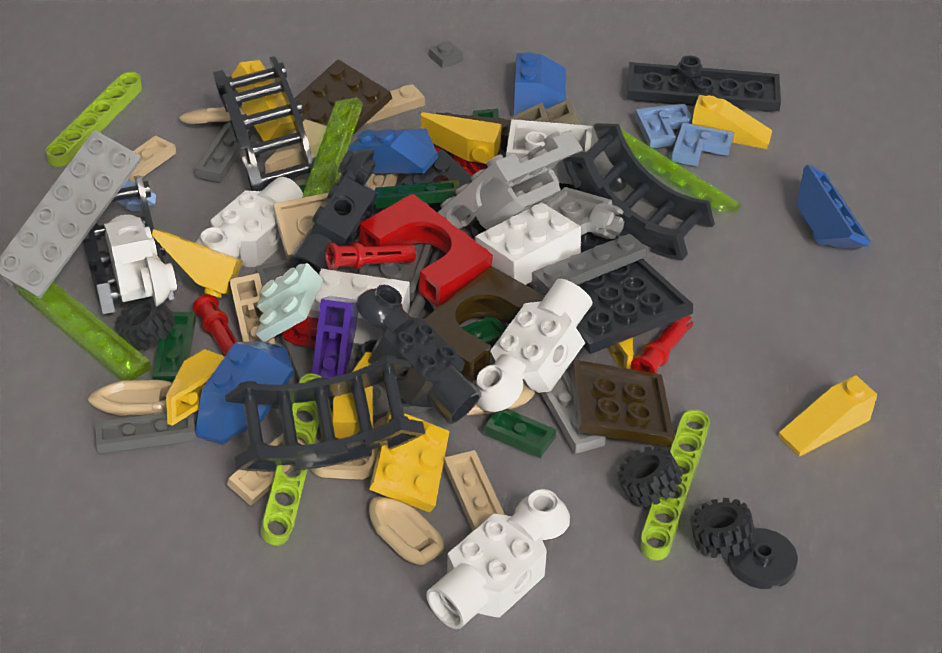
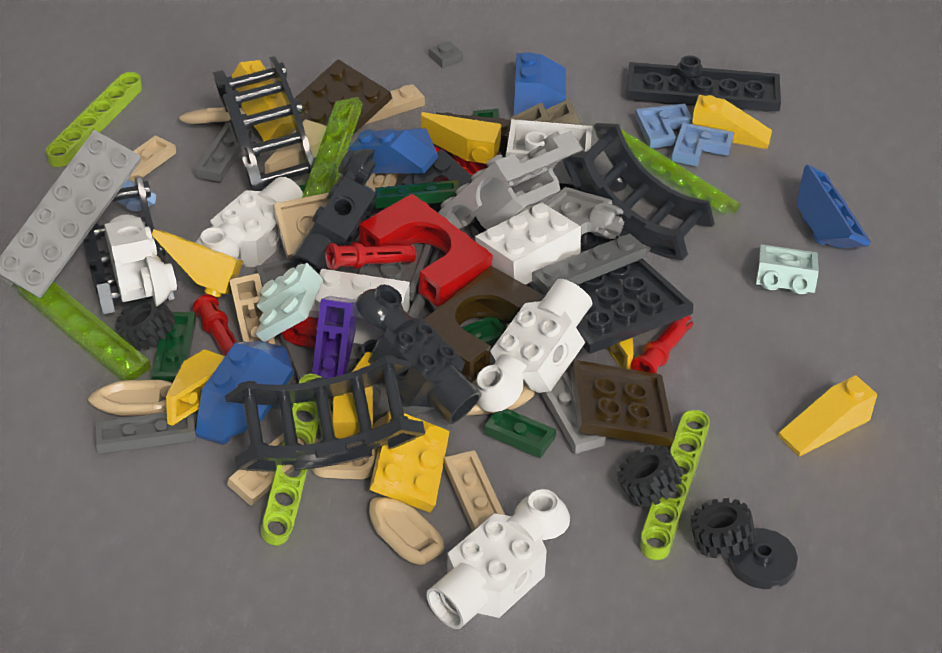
none -> light aqua plate [756,244,819,294]

